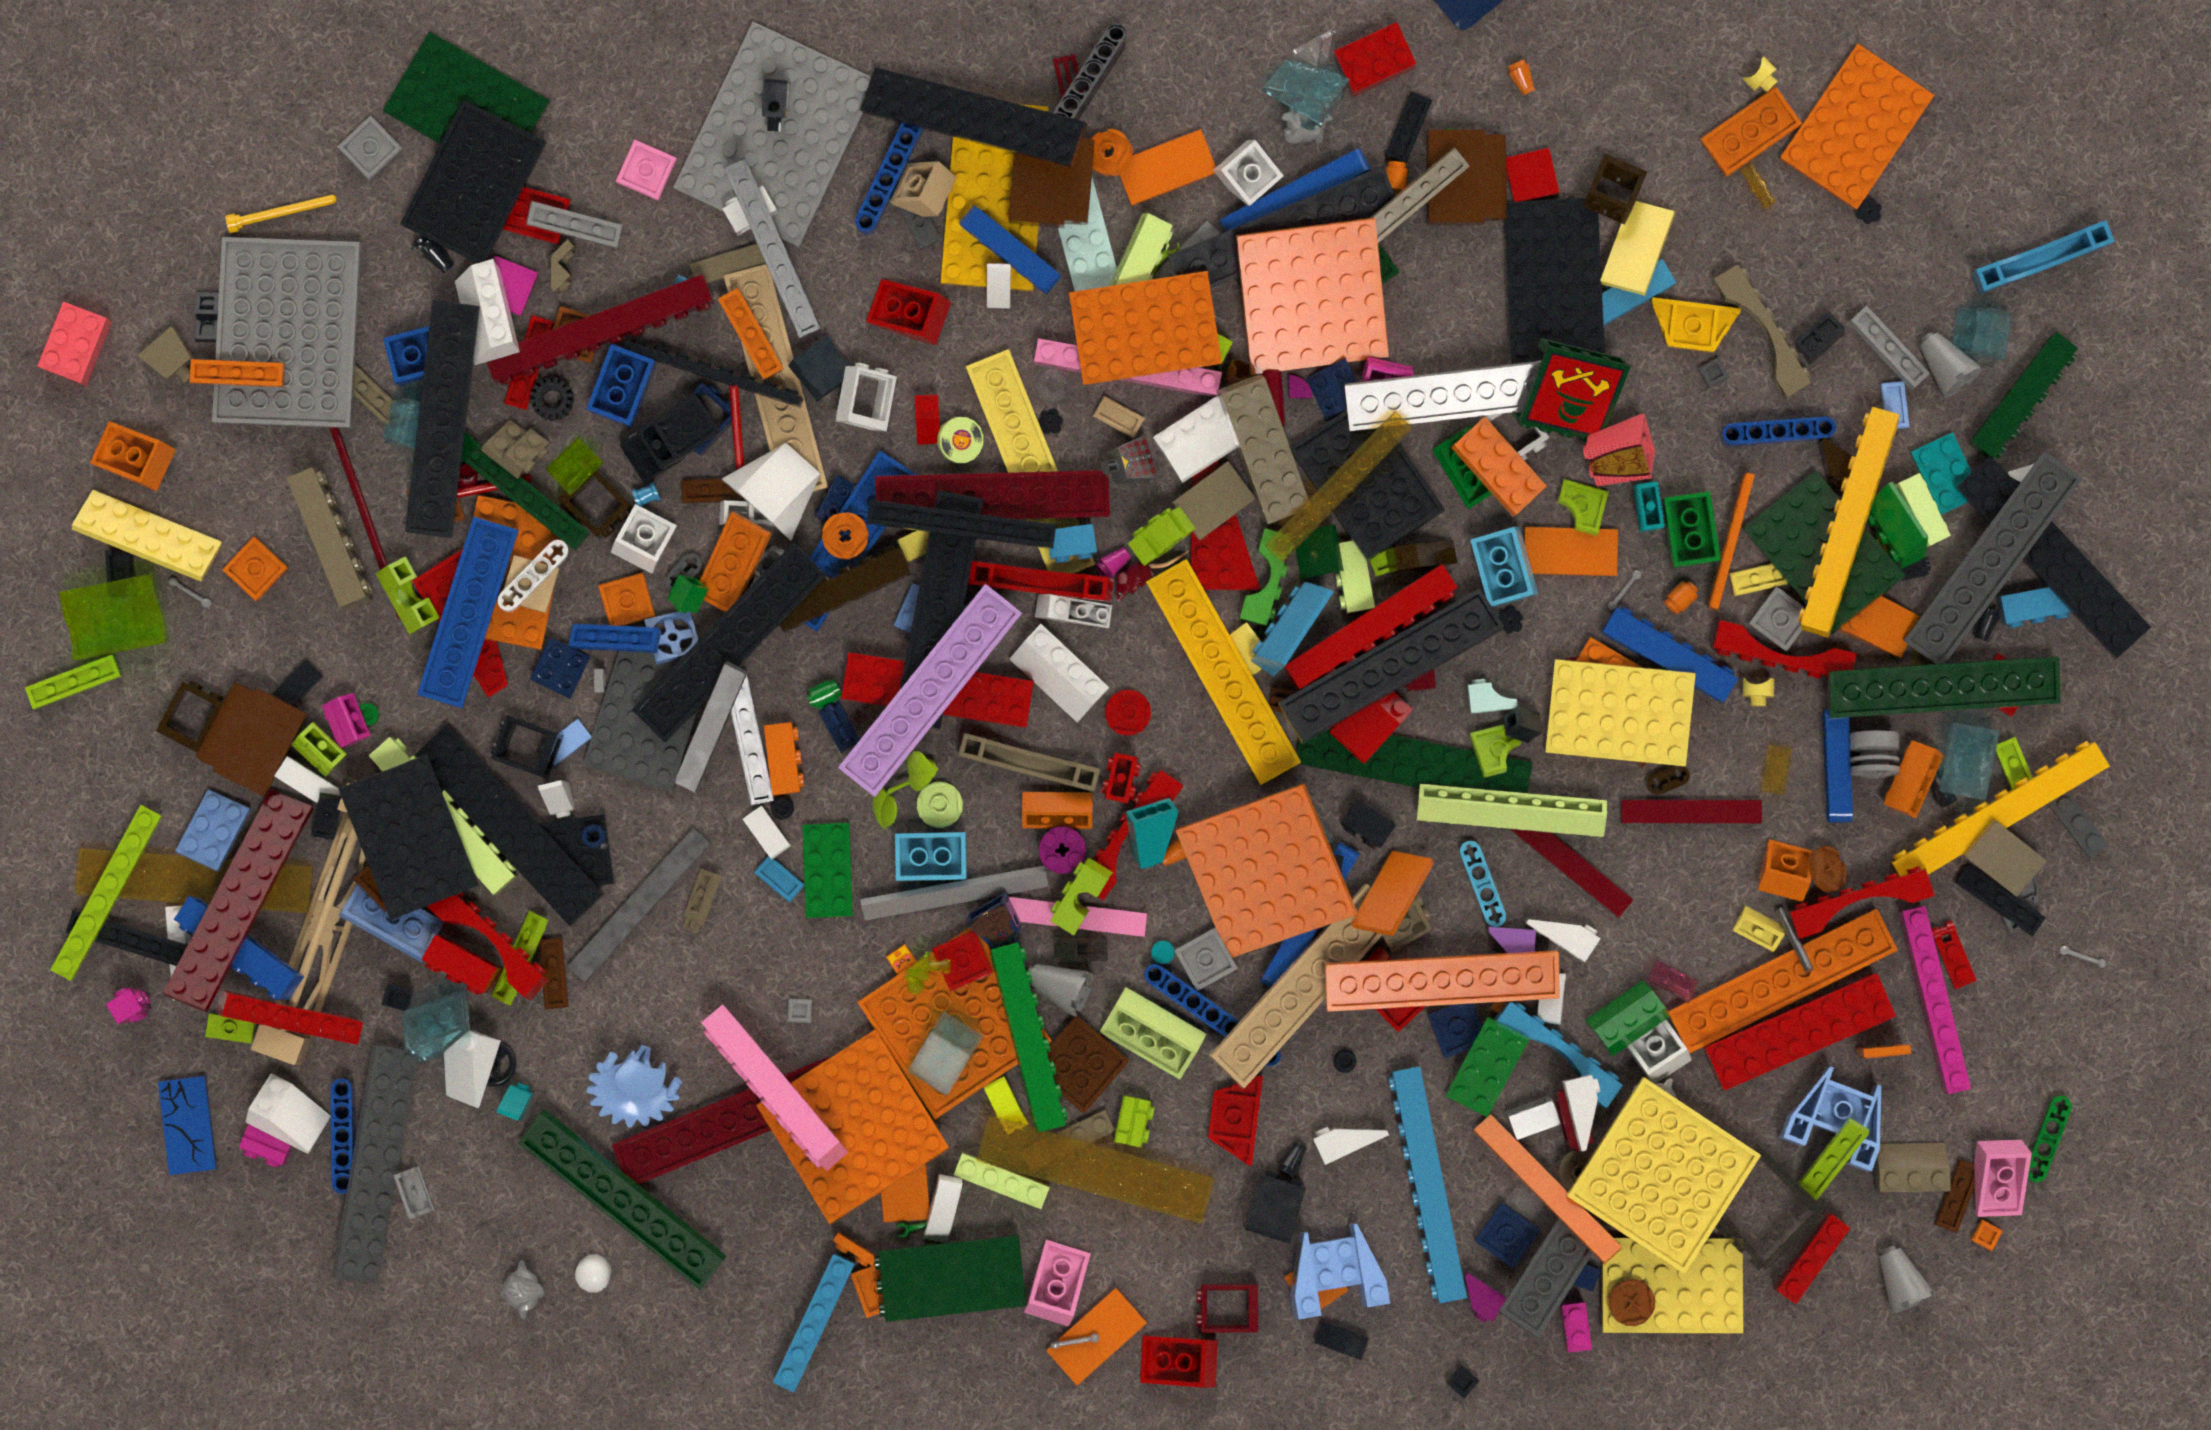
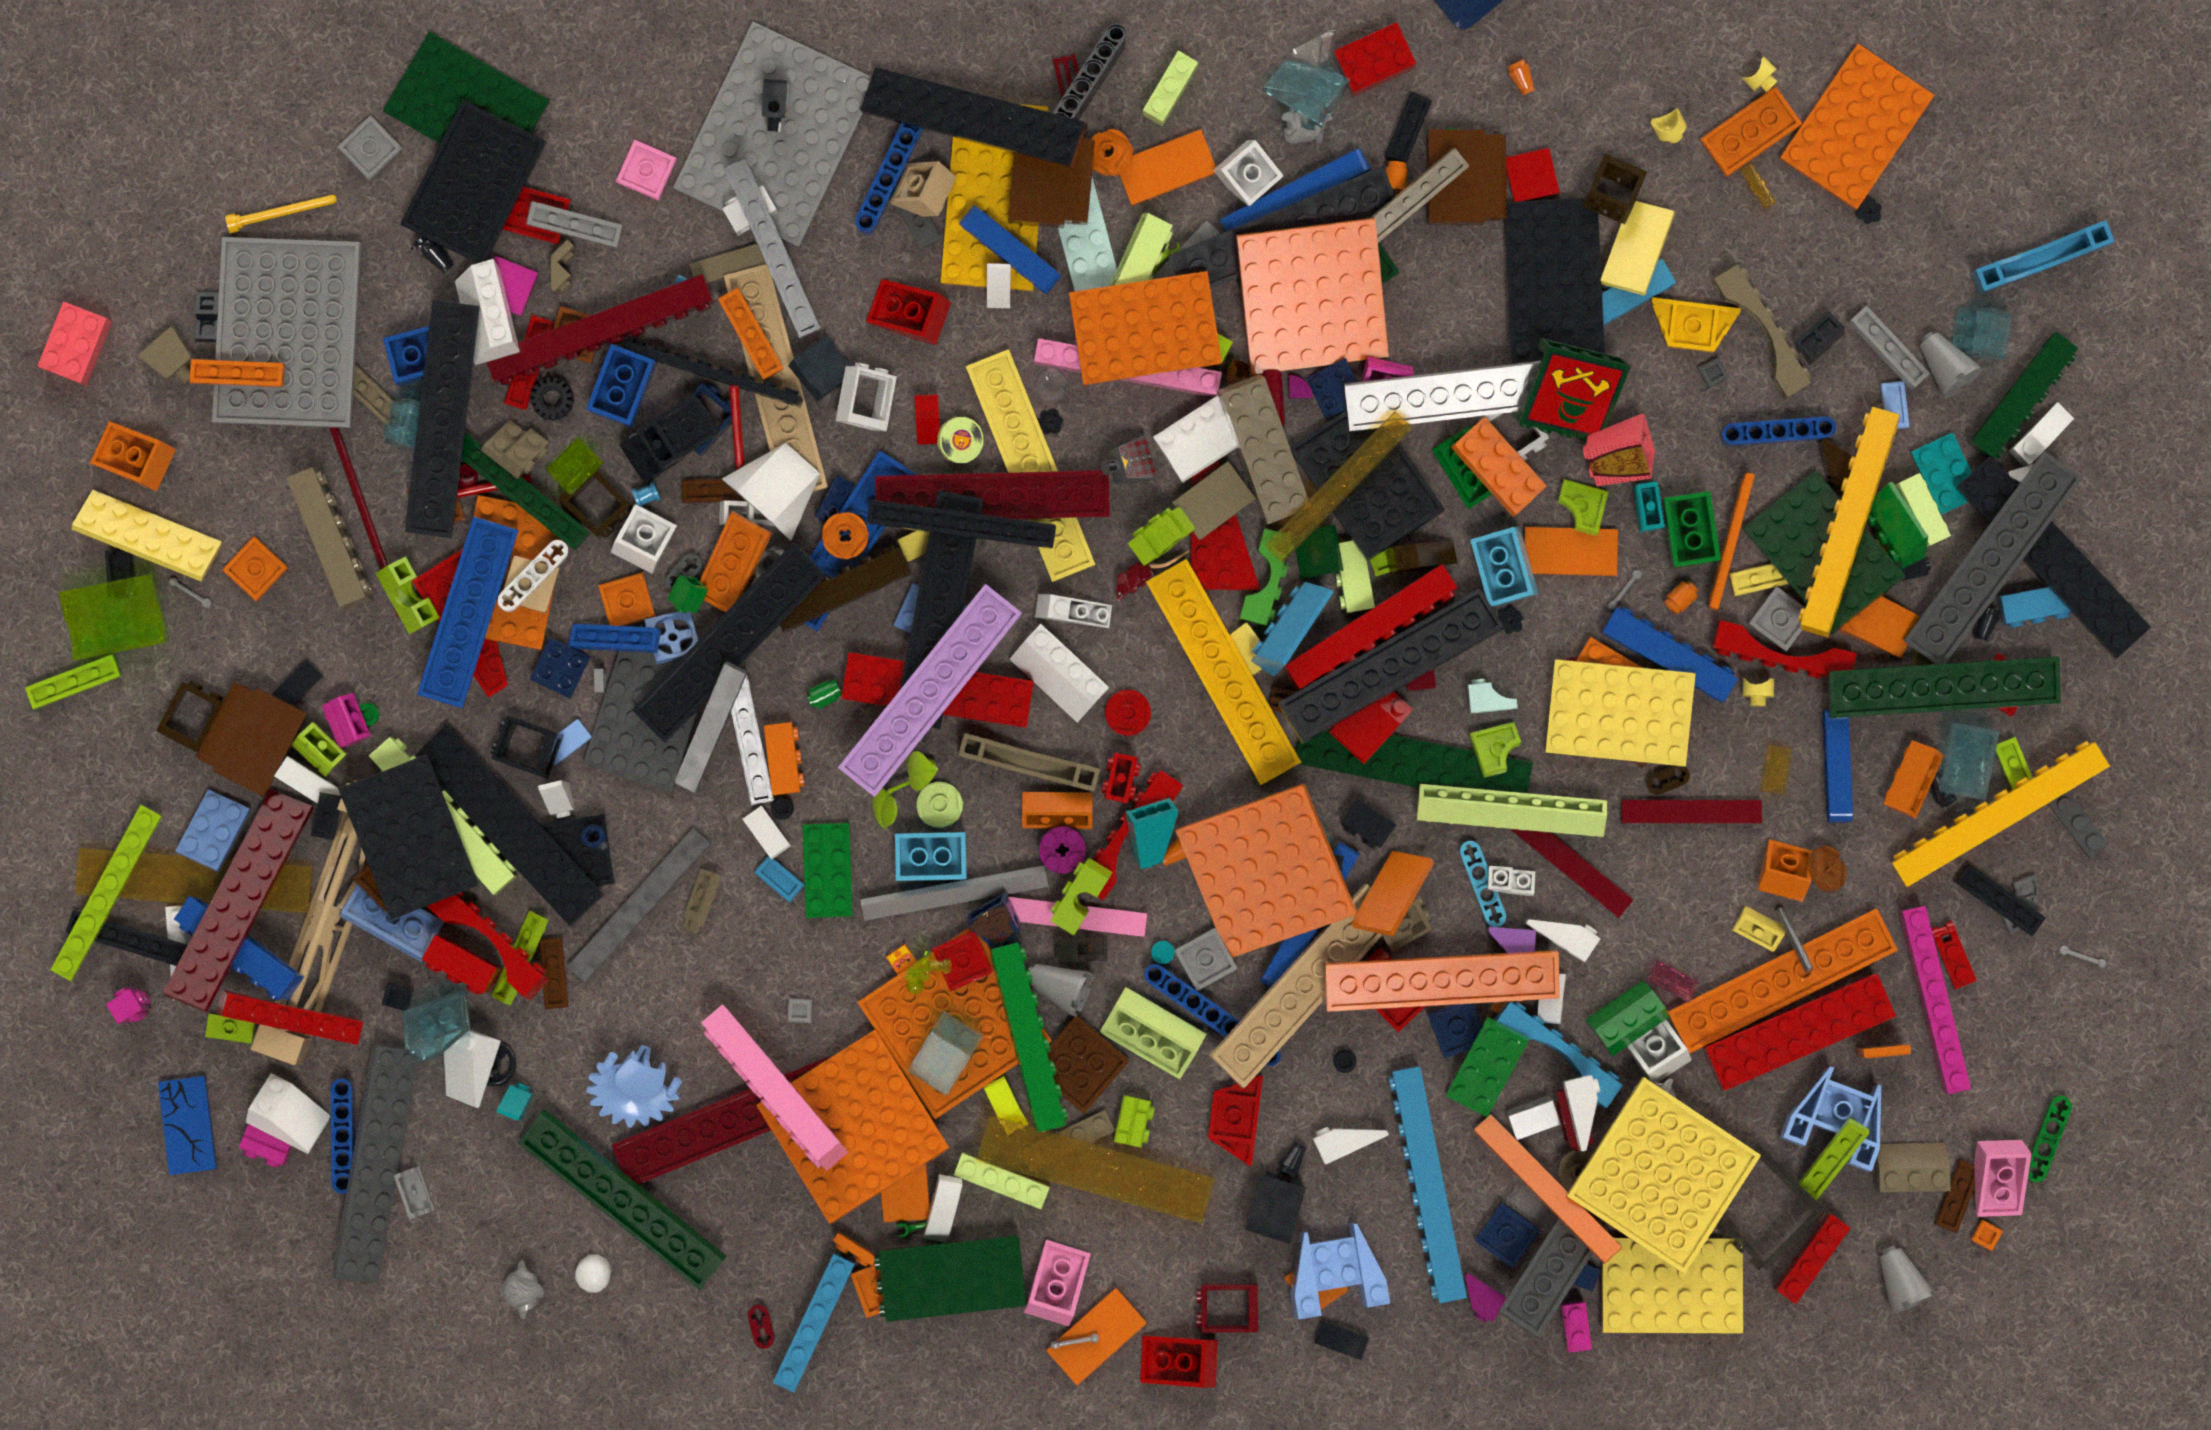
dark blue hinge [818,701,860,753] -> none
red arch [969,561,1114,602] -> none
dark azure brick [1049,524,1097,563] -> none
tan tile [1093,396,1145,439] -> none
dark pink cone [1095,547,1131,578] -> none
black plate [1446,1365,1480,1398] -> none
black brick [1504,706,1542,743] -> none
dark orange tile [1608,1279,1655,1326] -> none
red arch [1790,865,1935,939] -> none
light grey wheel [1849,731,1900,779] -> none
dark tan tile [1963,819,2047,897] -> none
none -> dark red beam [748,1304,775,1349]
none -> yellowish green brick [1143,51,1198,127]
none -> white slope [1488,866,1535,896]
none -> light yellow piece [1651,108,1686,143]
none -> white slope [2008,402,2074,467]

